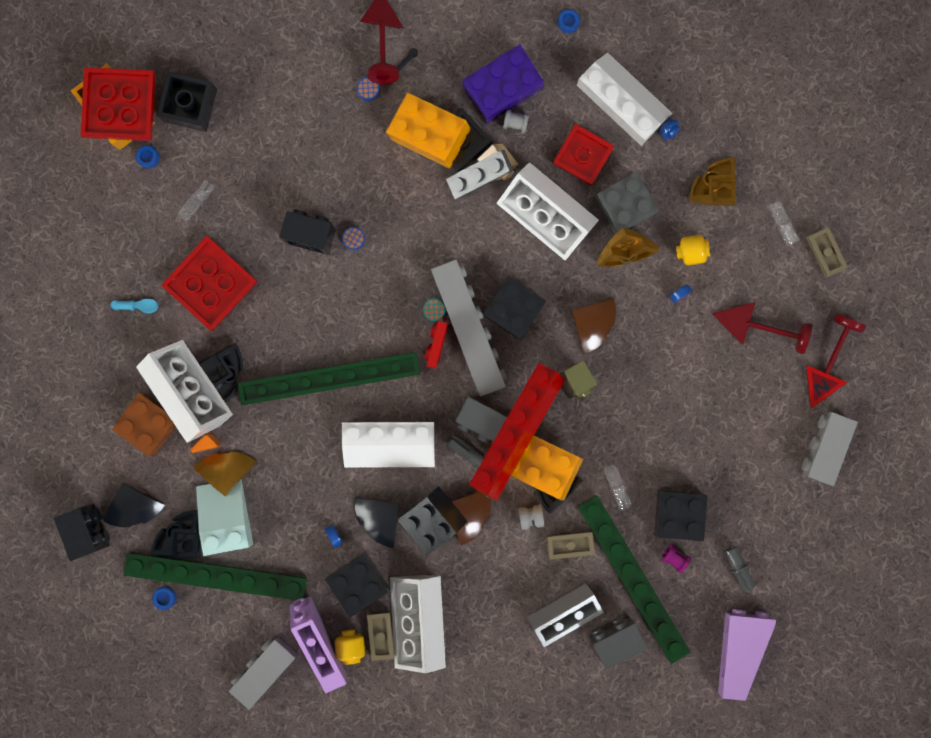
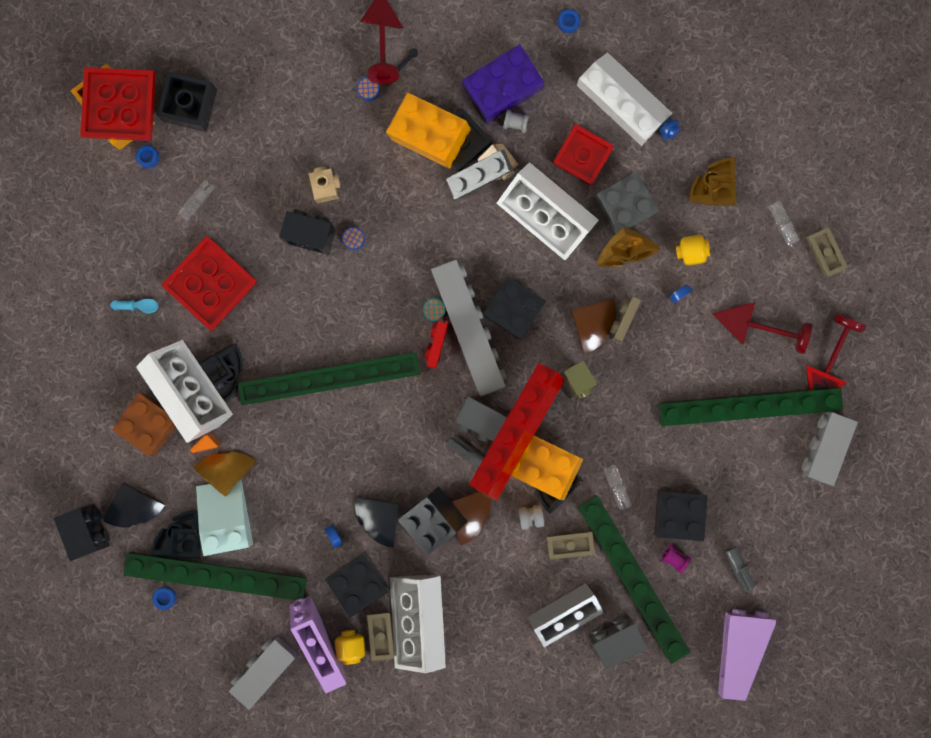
white slope [342,422,435,467] -> none
none -> tan brick [309,167,341,203]
none -> dark tan plate [610,296,641,342]
none -> dark green plate [659,387,843,426]

